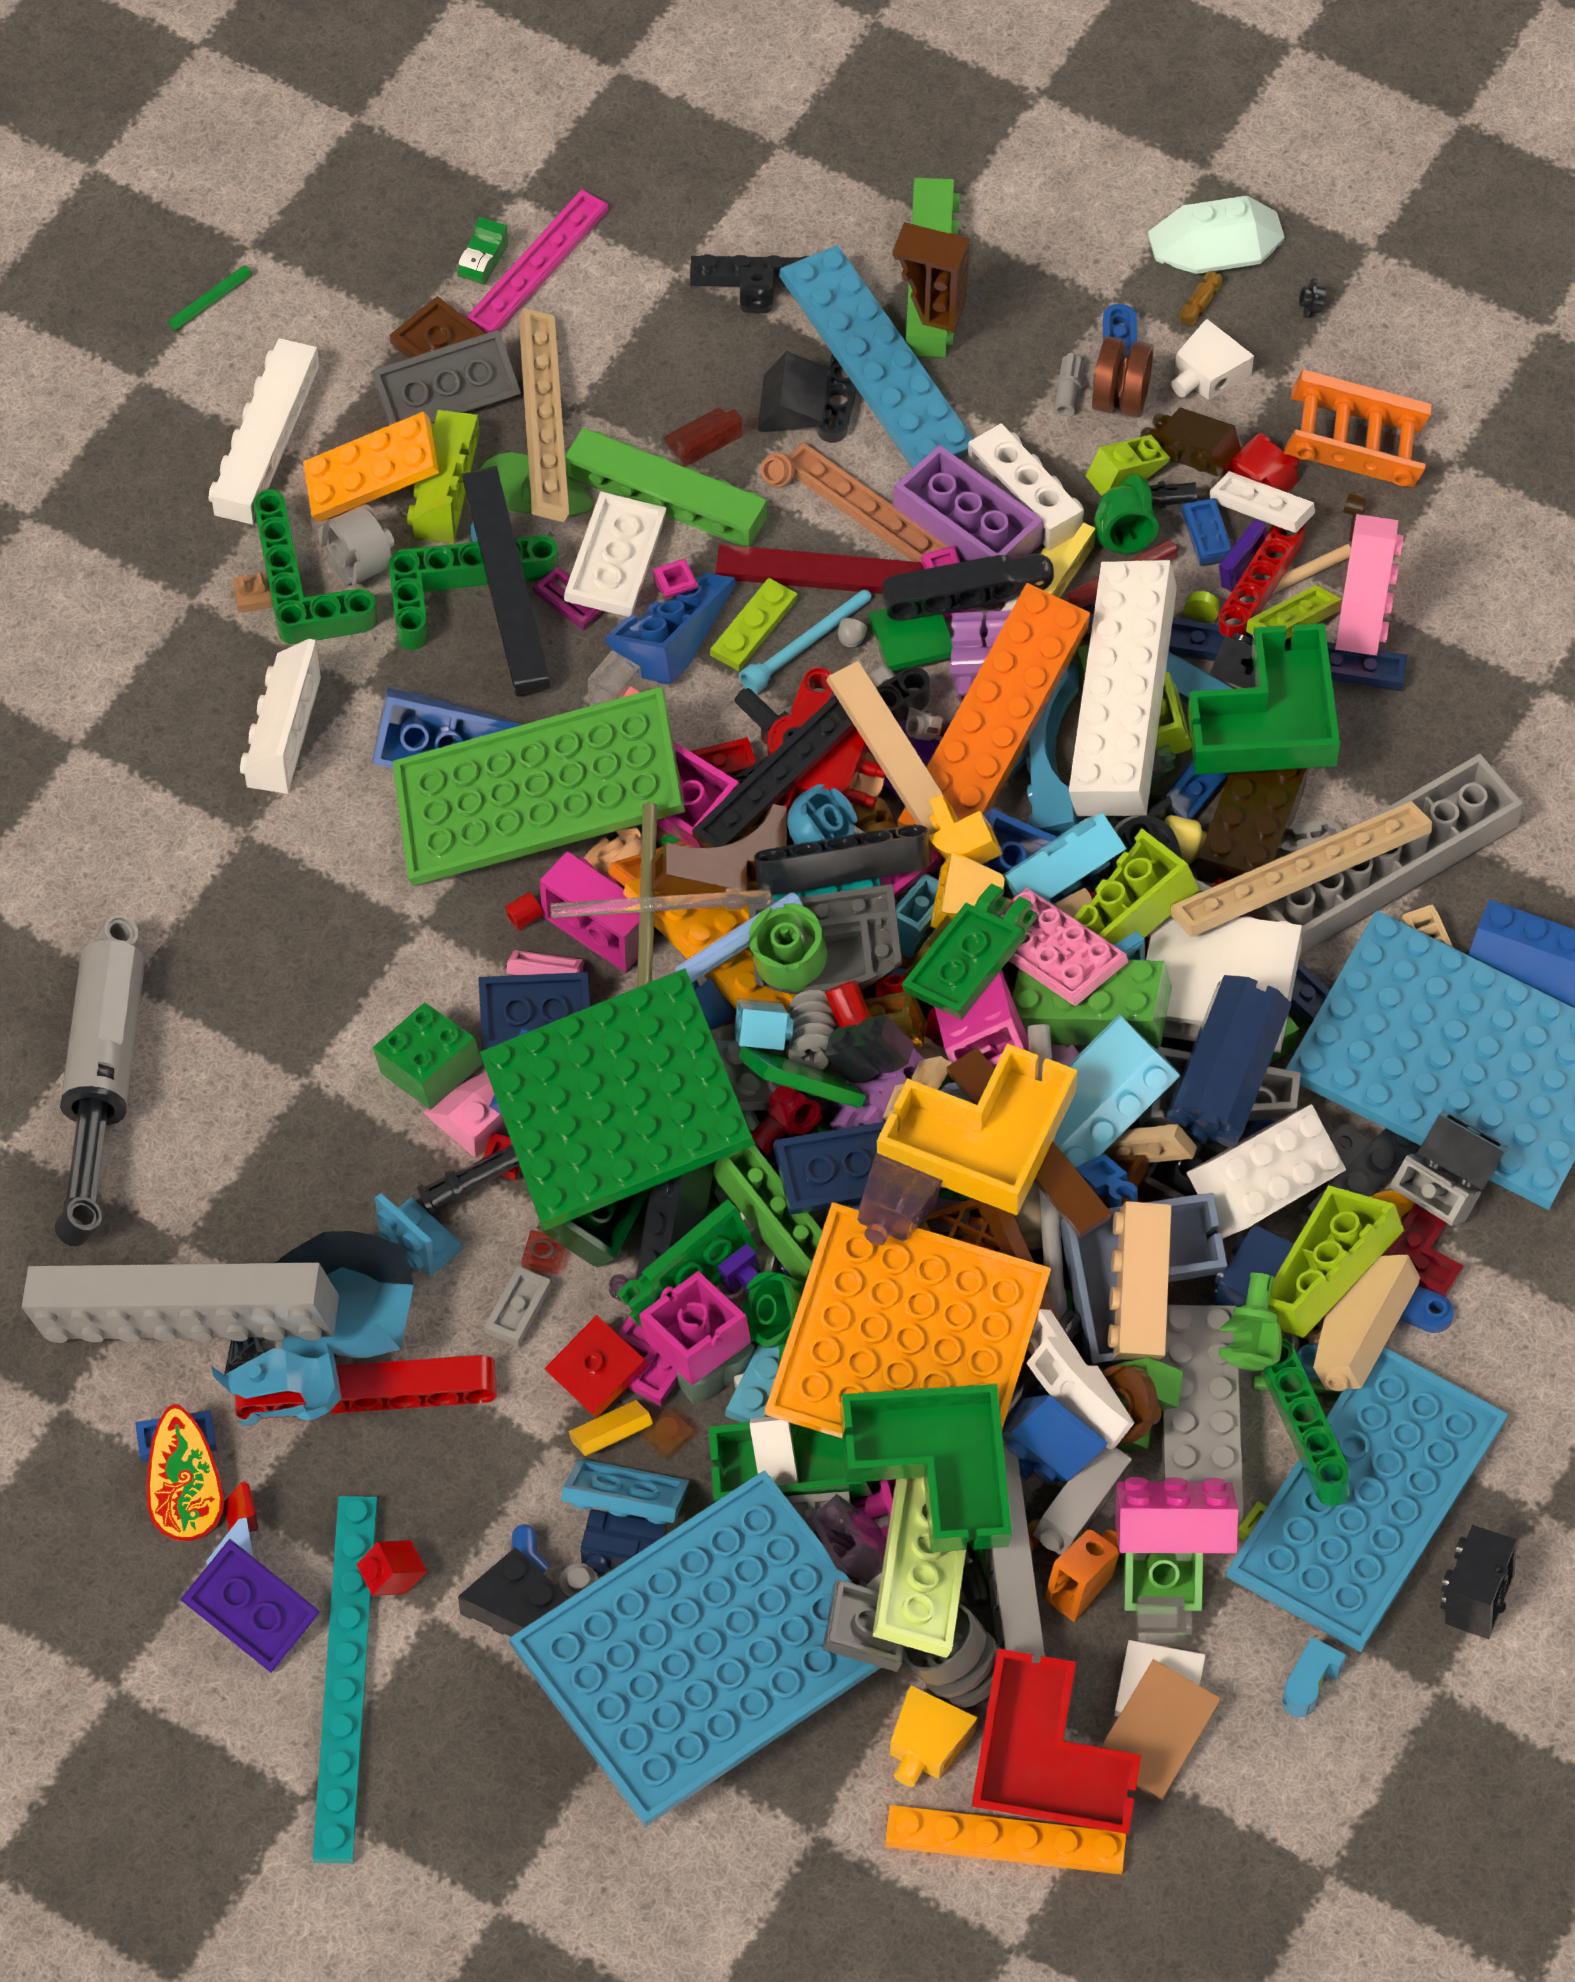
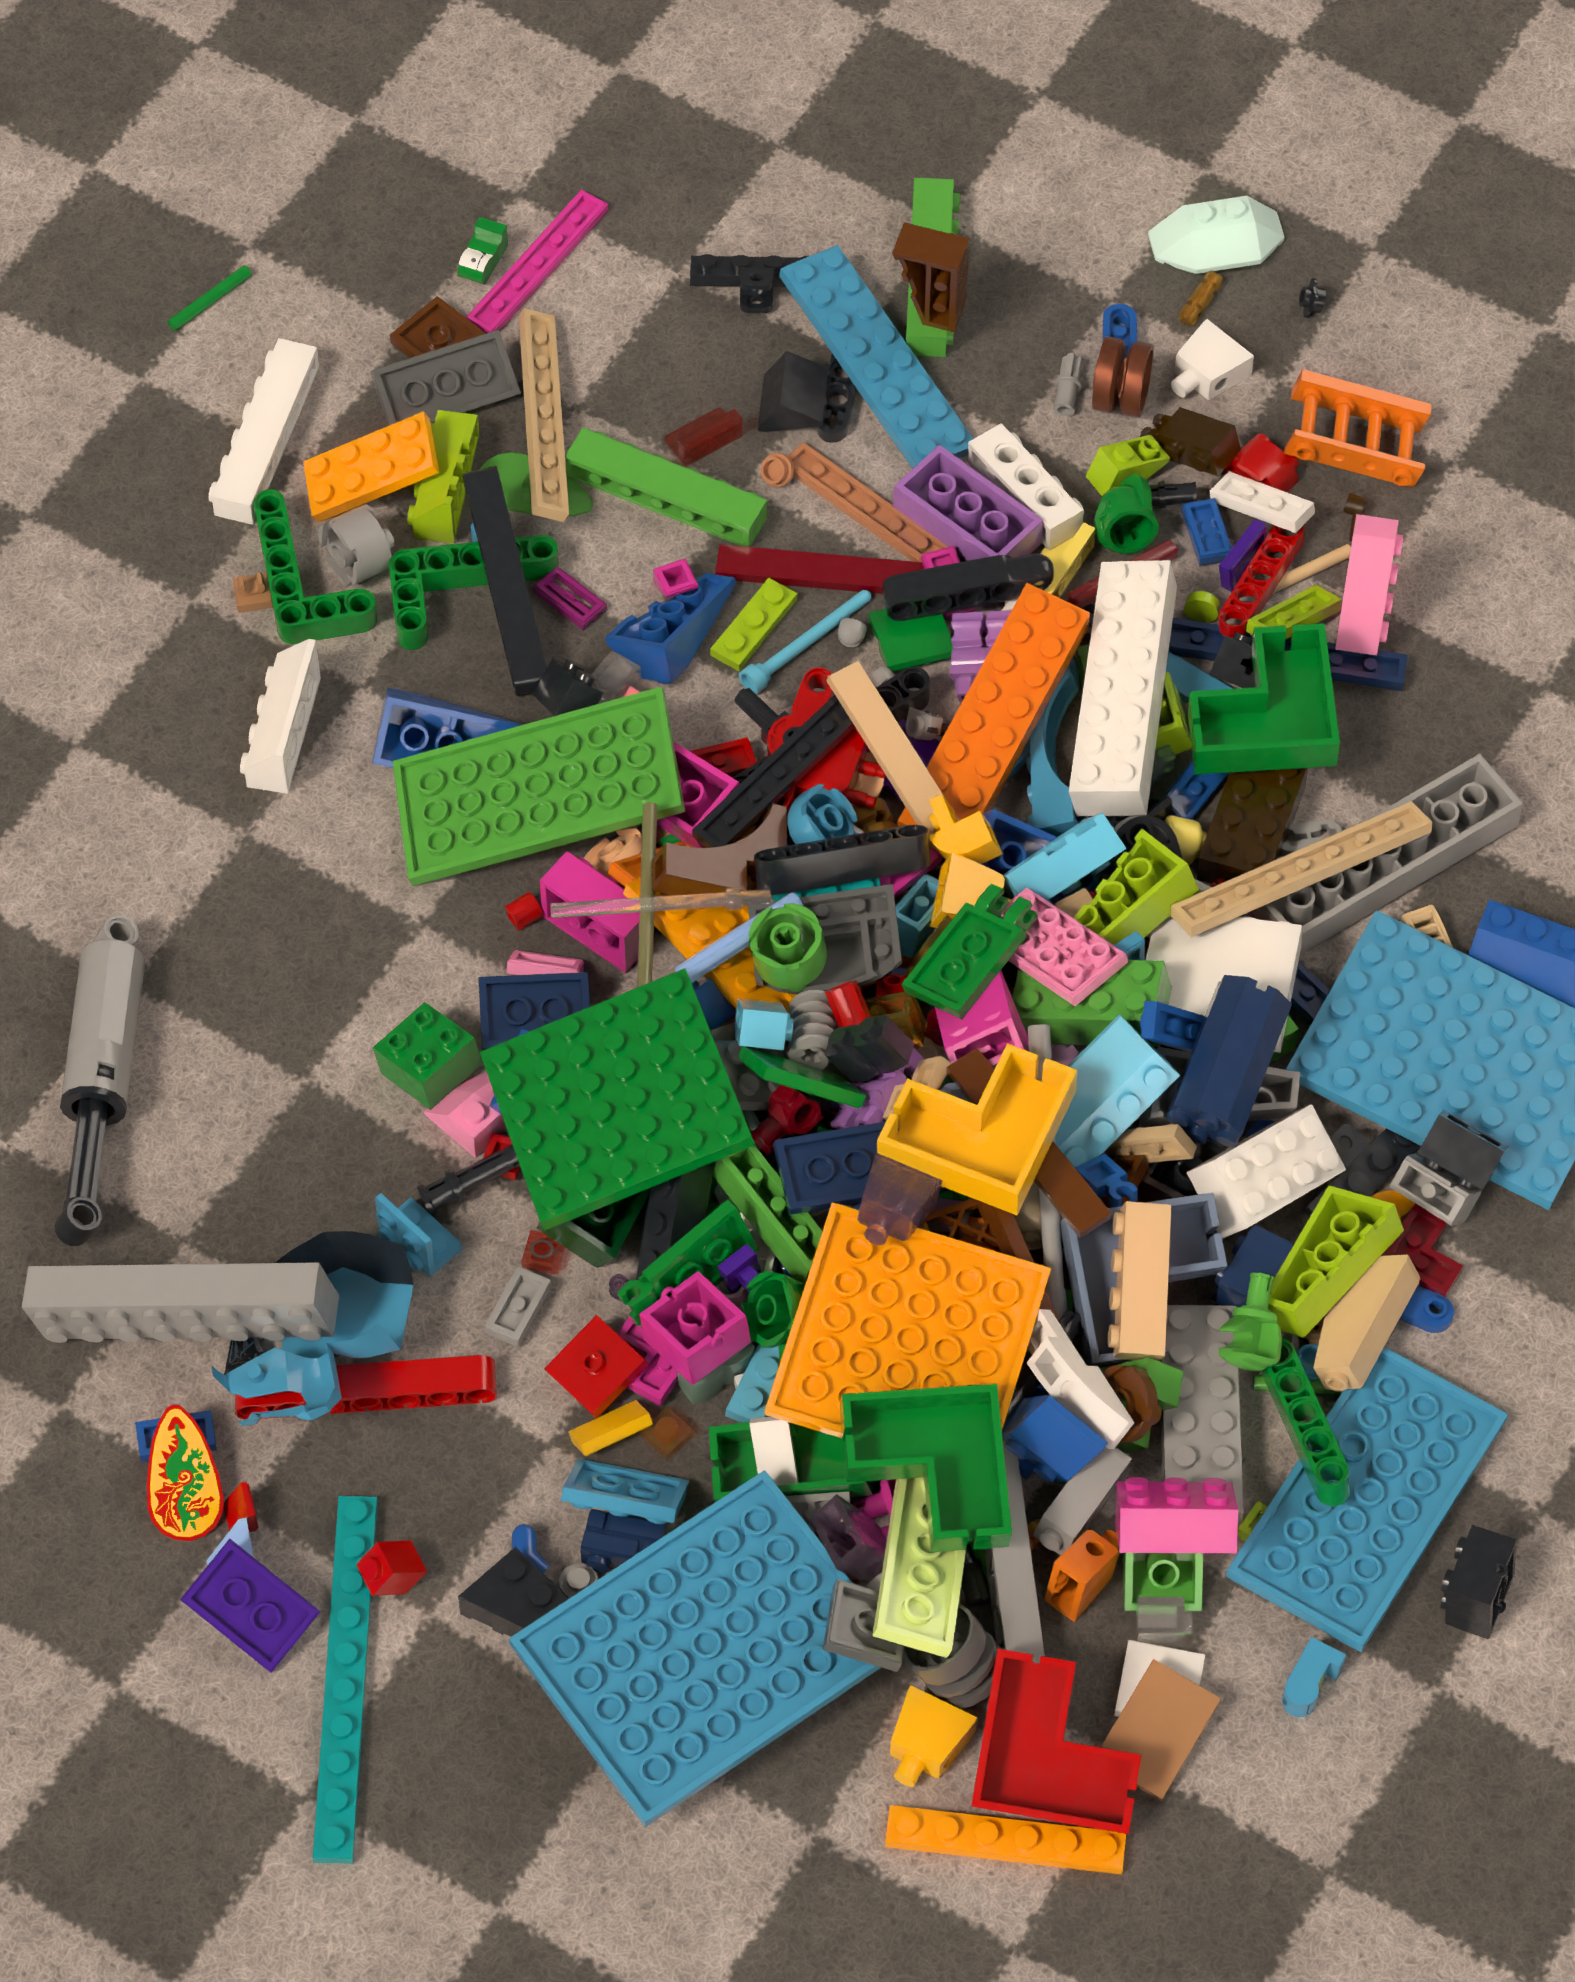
white plate [564,491,667,617] -> none
none -> black brick [533,658,604,716]
none -> blue plate [1140,1001,1205,1052]

